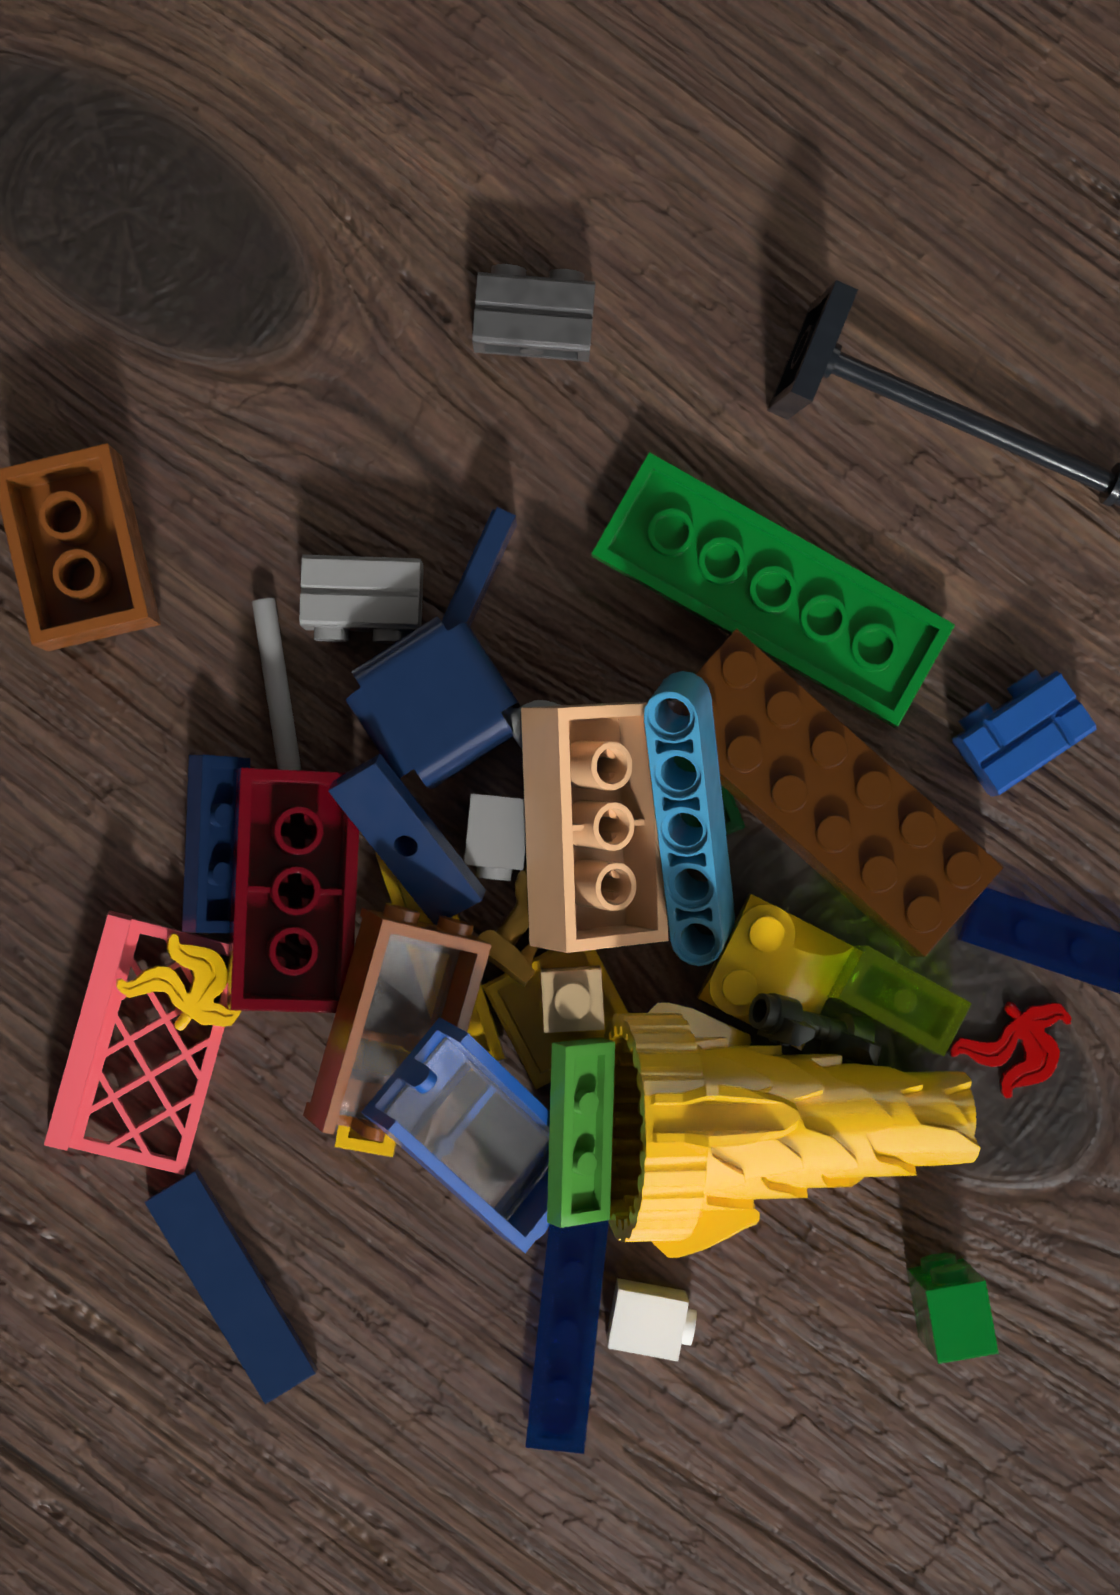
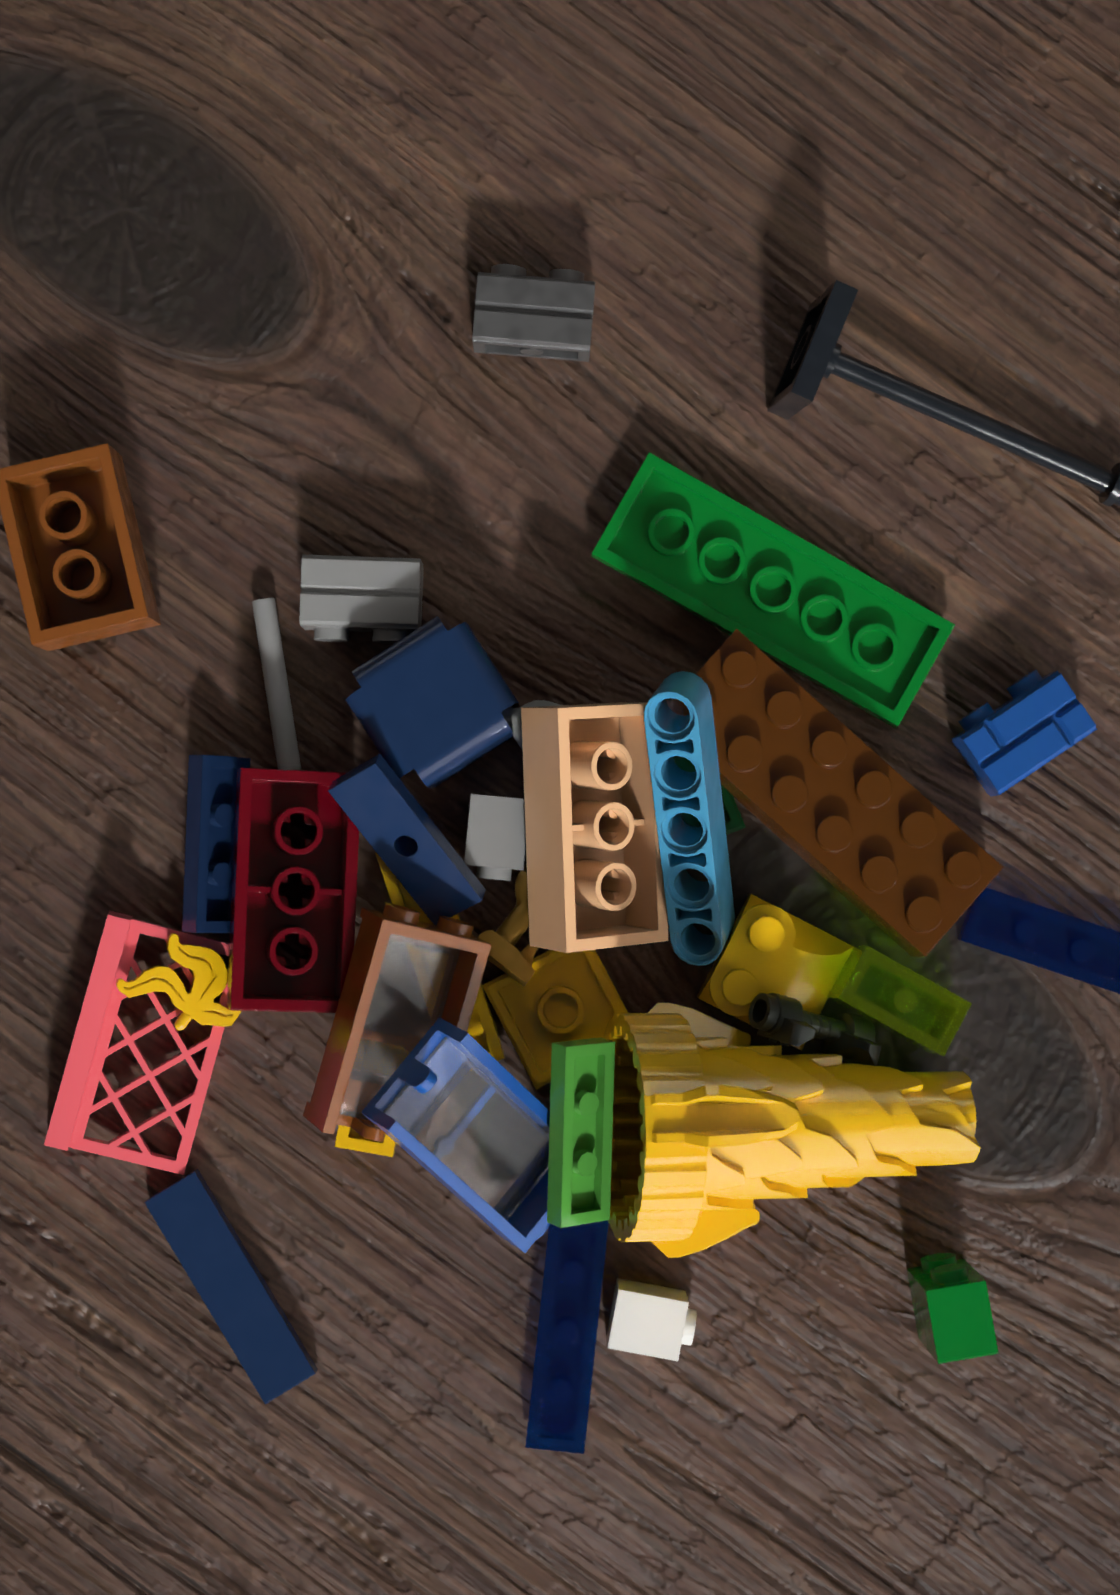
dark blue tile [441,507,517,631] -> none
tan brick [541,965,604,1033] -> none
red piece [948,1002,1071,1098] -> none

